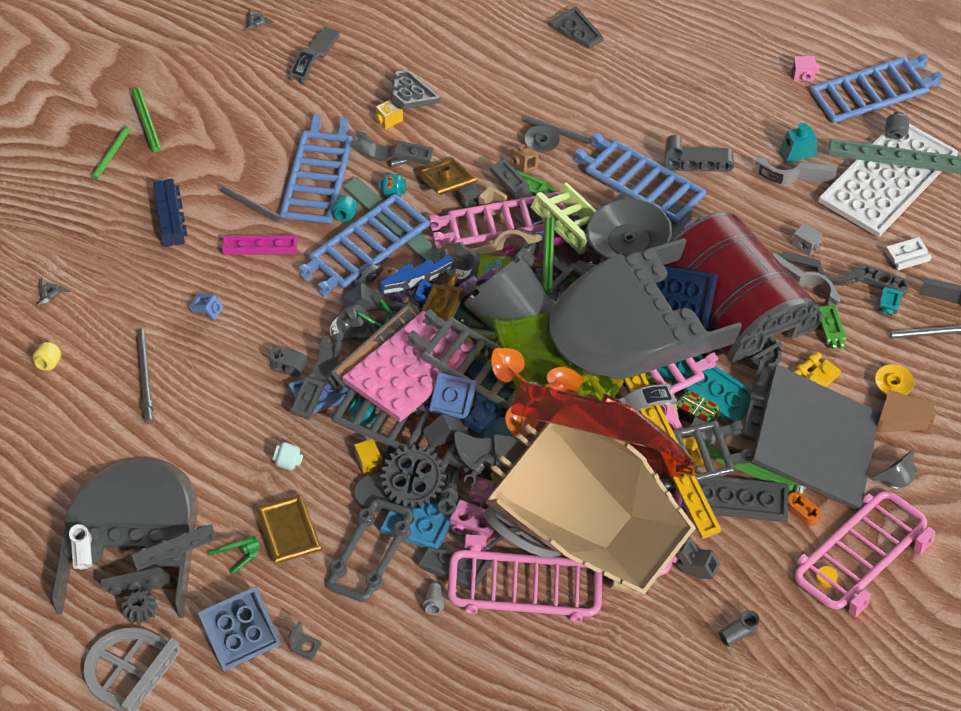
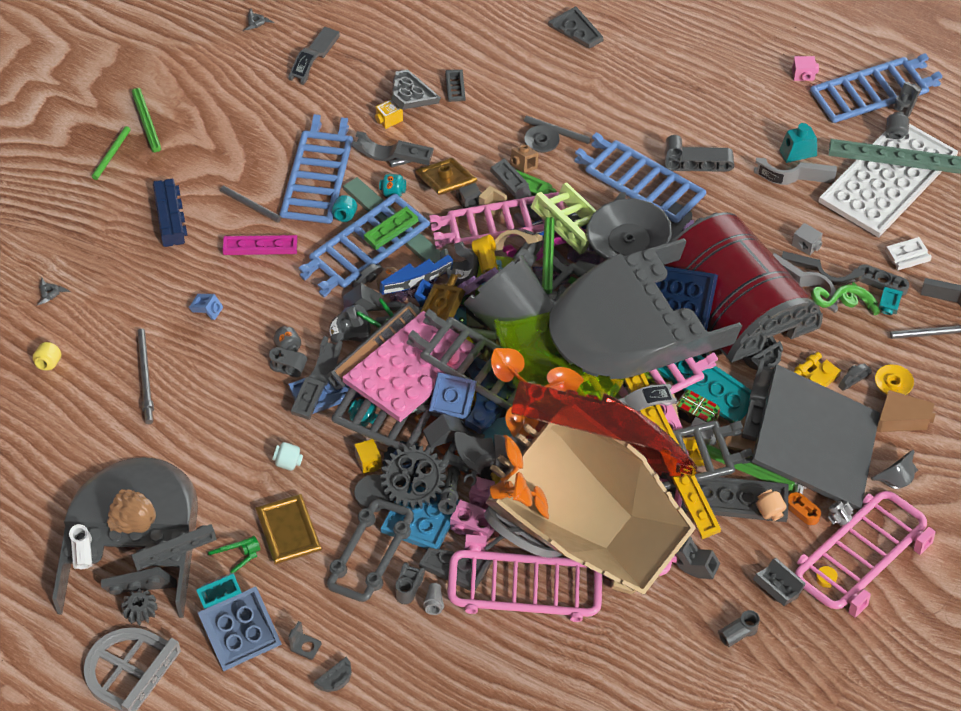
bright green hinge [820,305,846,350] -> none
none -> medium nougat hair [107,489,156,534]
none -> teal torso [196,573,242,609]
none -> dark grey head [273,326,301,352]
none -> dark grey plate [313,656,352,692]
none -> bright green plate [364,206,418,250]
none -> dark grey piece [395,563,425,604]
none -> dark grey slope [445,69,466,102]
none -> yellow piece [472,234,498,274]
none -> orange plant [490,435,549,519]
none -> dark grey bracket [753,558,806,606]
none -> light nougat head [756,489,787,521]
none -> bright green plant [811,282,880,315]
none -> light grey gear [828,500,853,526]
none -> dark grey plate [838,363,872,391]
none -> dark grey hips [893,82,922,117]

